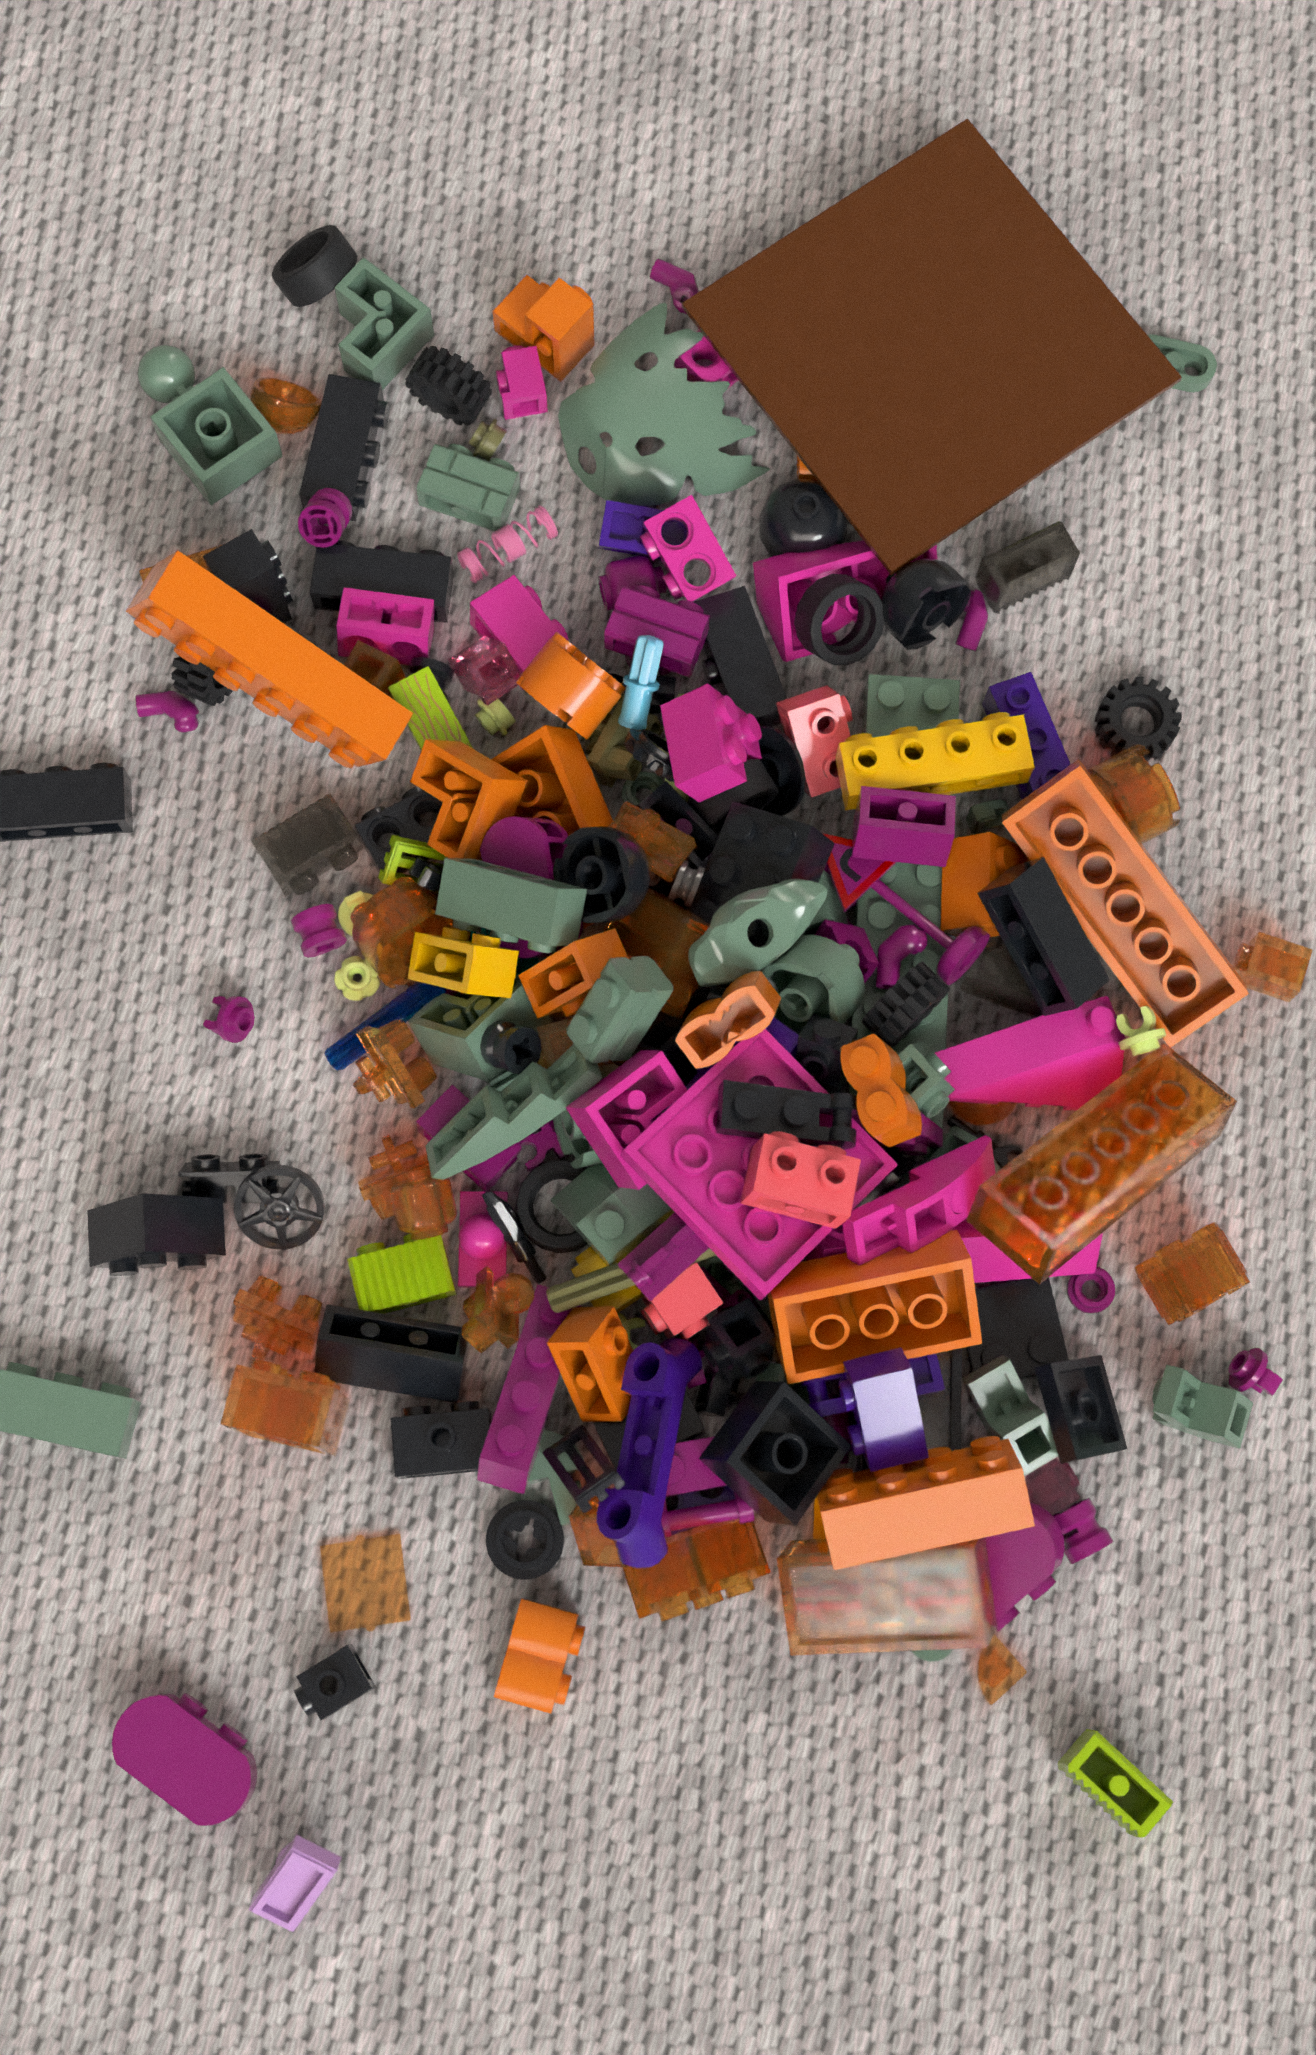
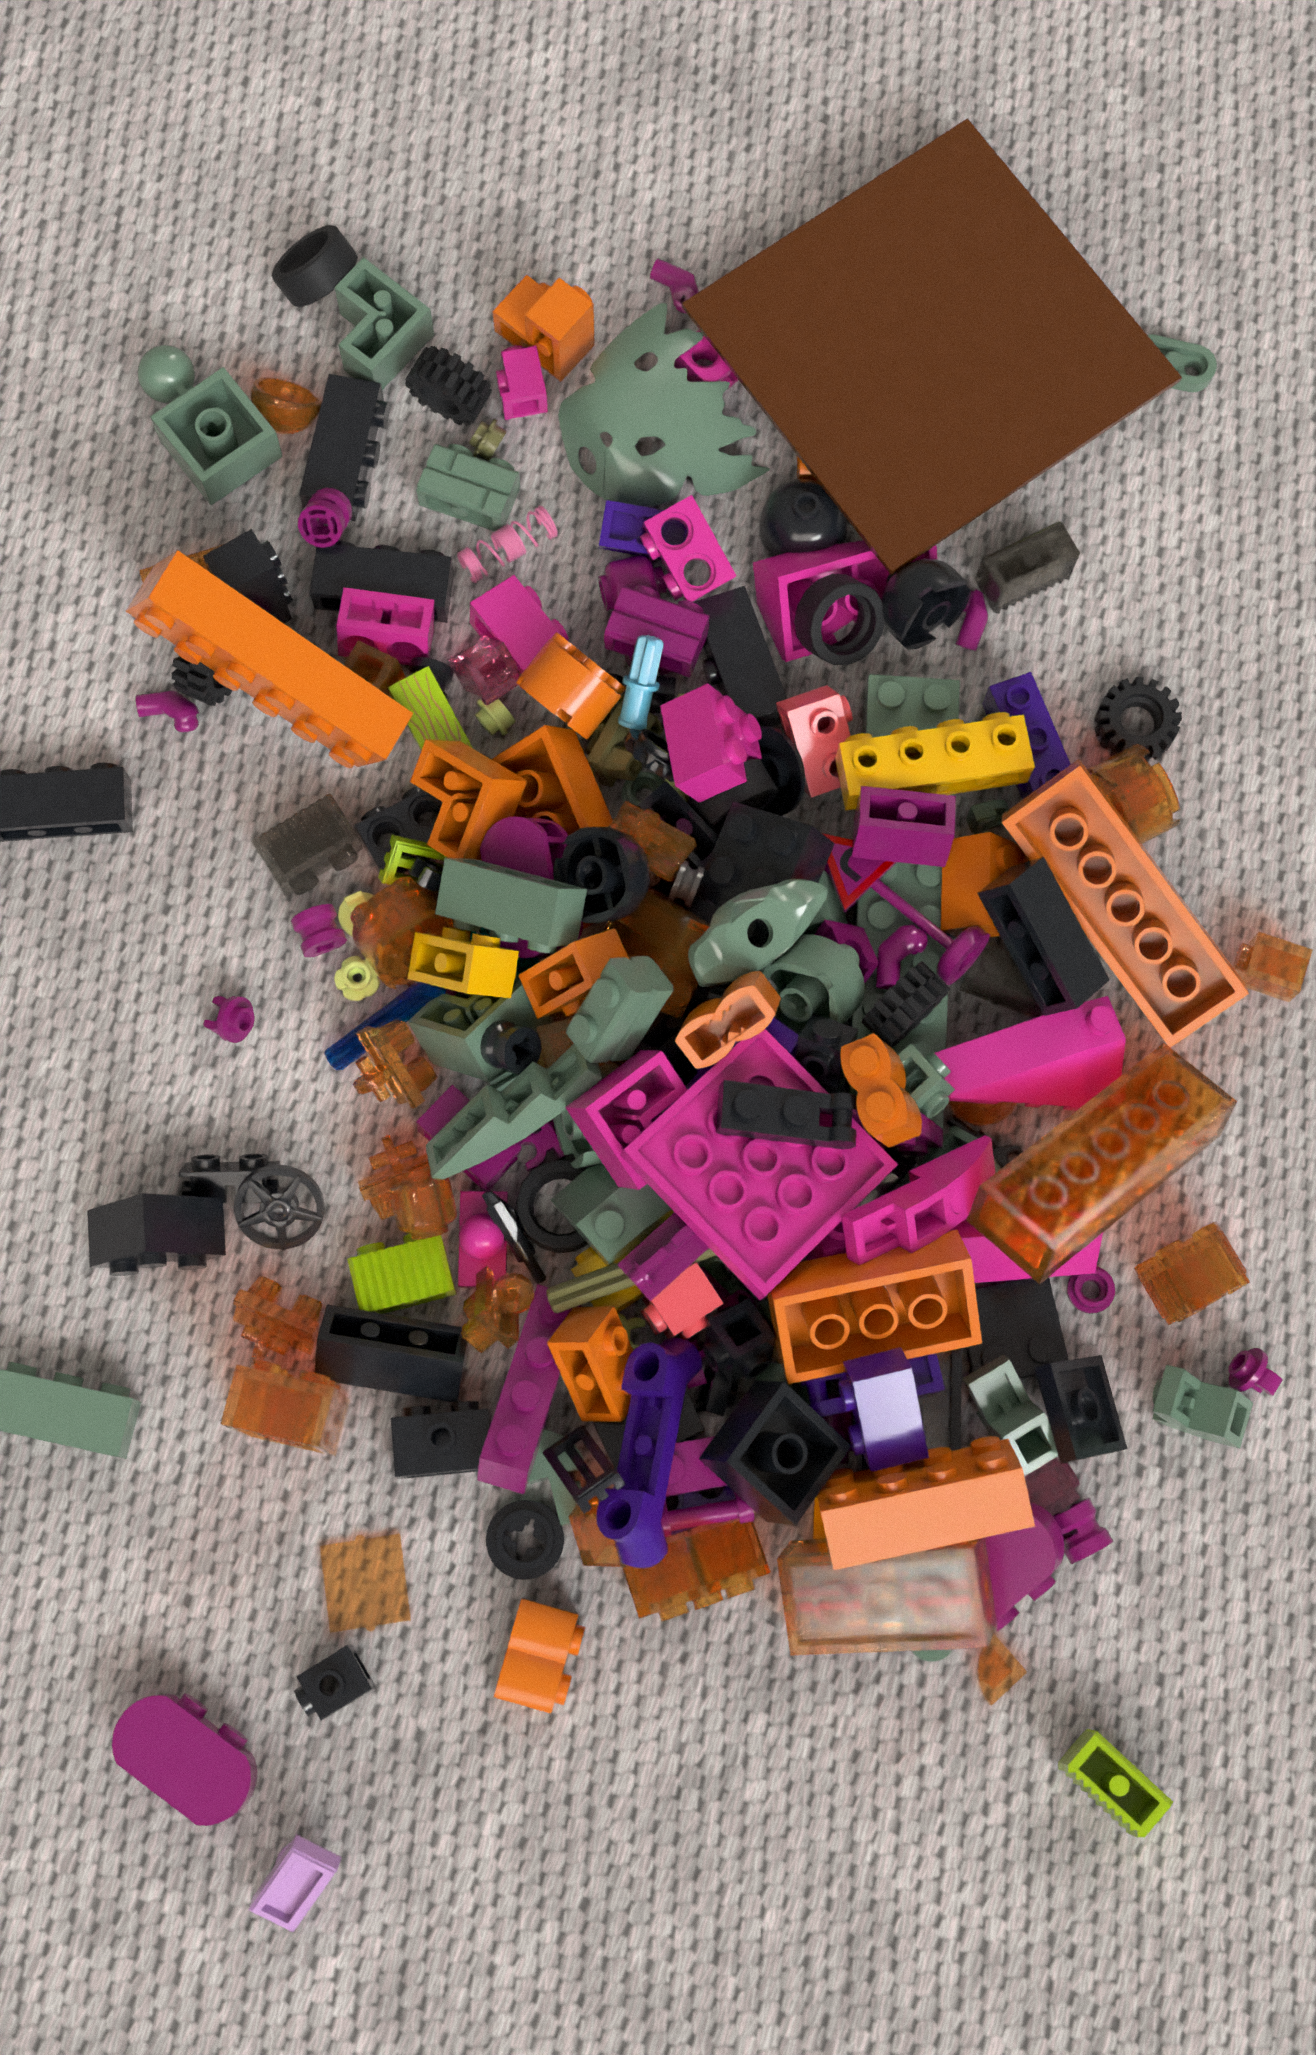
coral brick [741,1132,861,1229] -> none
yellowish green plate [1116,1006,1167,1056] -> none

